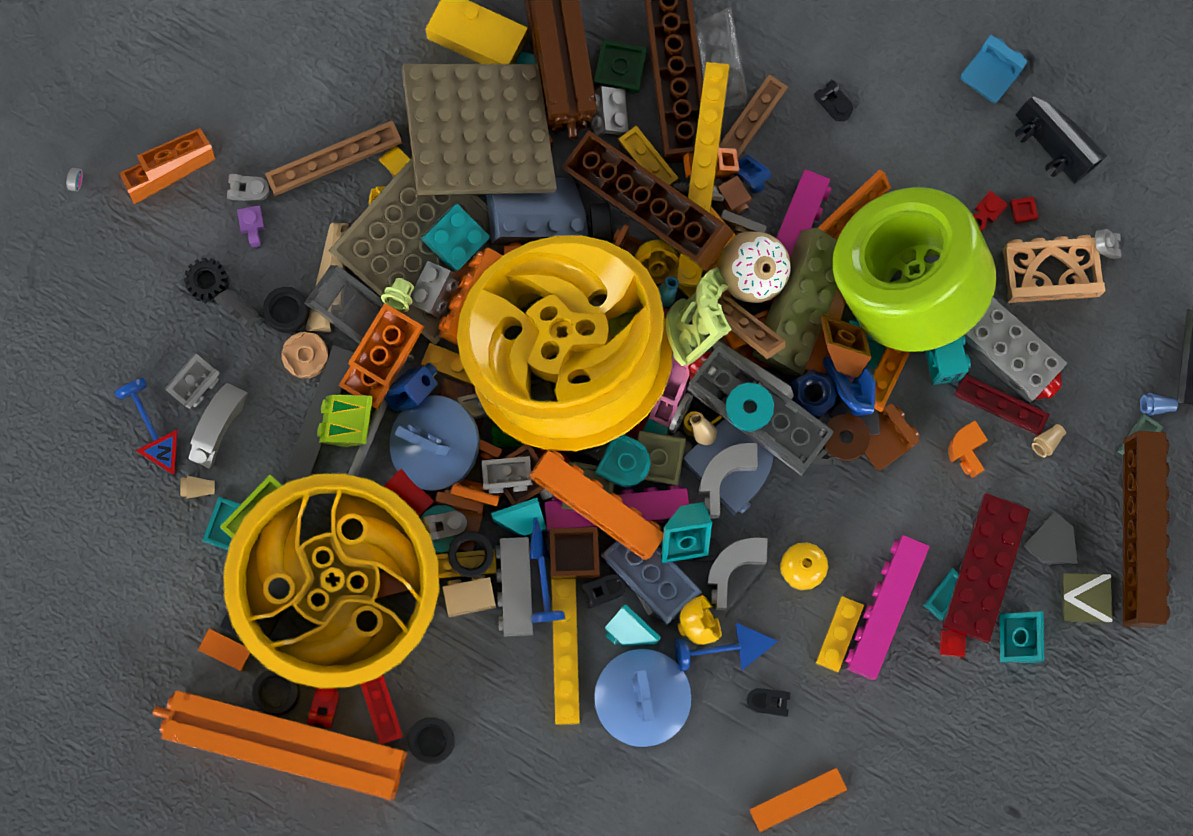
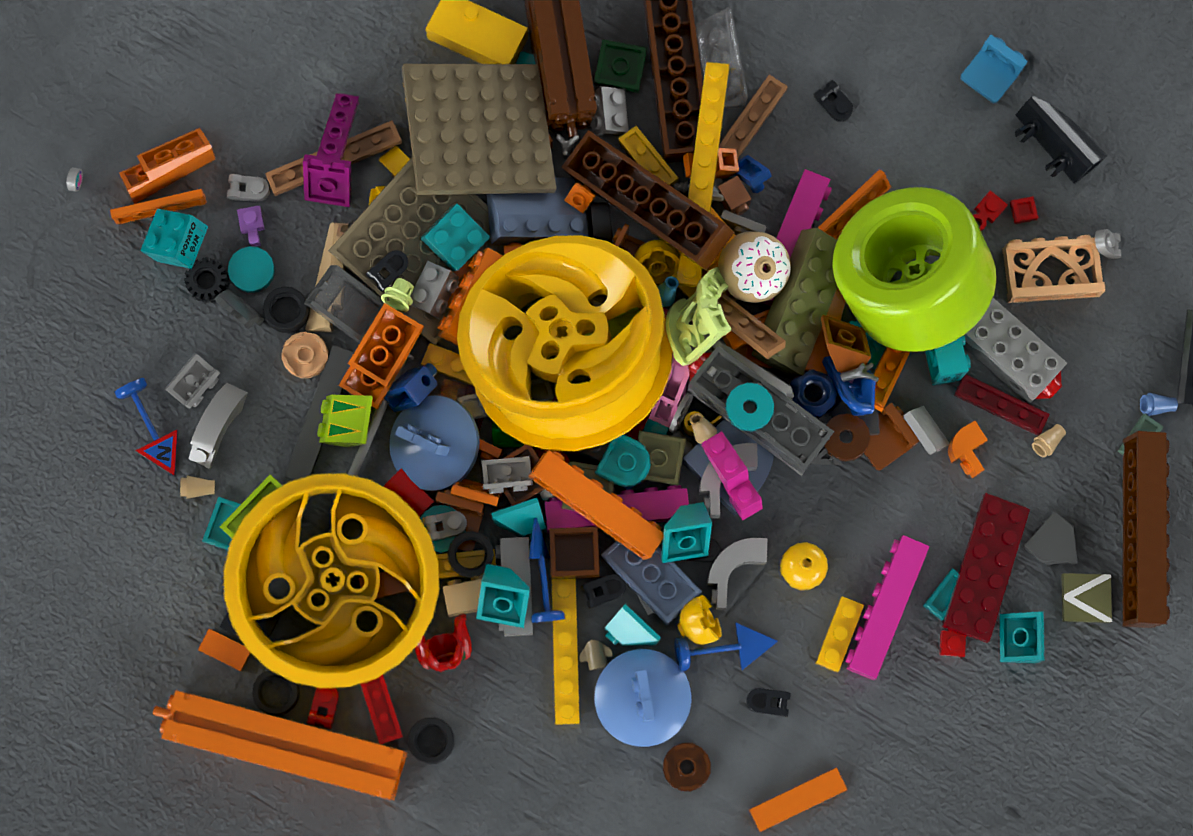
none -> orange tile [110,189,207,224]
none -> teal brick [140,209,208,269]
none -> teal tile [228,246,275,293]
none -> magenta bracket [303,93,359,207]
none -> black plate [365,250,408,291]
none -> red hair [415,614,472,672]
none -> teal slope [476,564,530,628]
none -> light grey bar [556,134,579,156]
none -> orange bracket [564,182,597,214]
none -> dark tan piece [579,640,614,671]
none -> reddish brown tile [663,743,711,791]
none -> dark pink arch [701,431,763,521]
none -> dark grey bar [841,363,879,382]
none -> light grey tile [903,406,950,455]

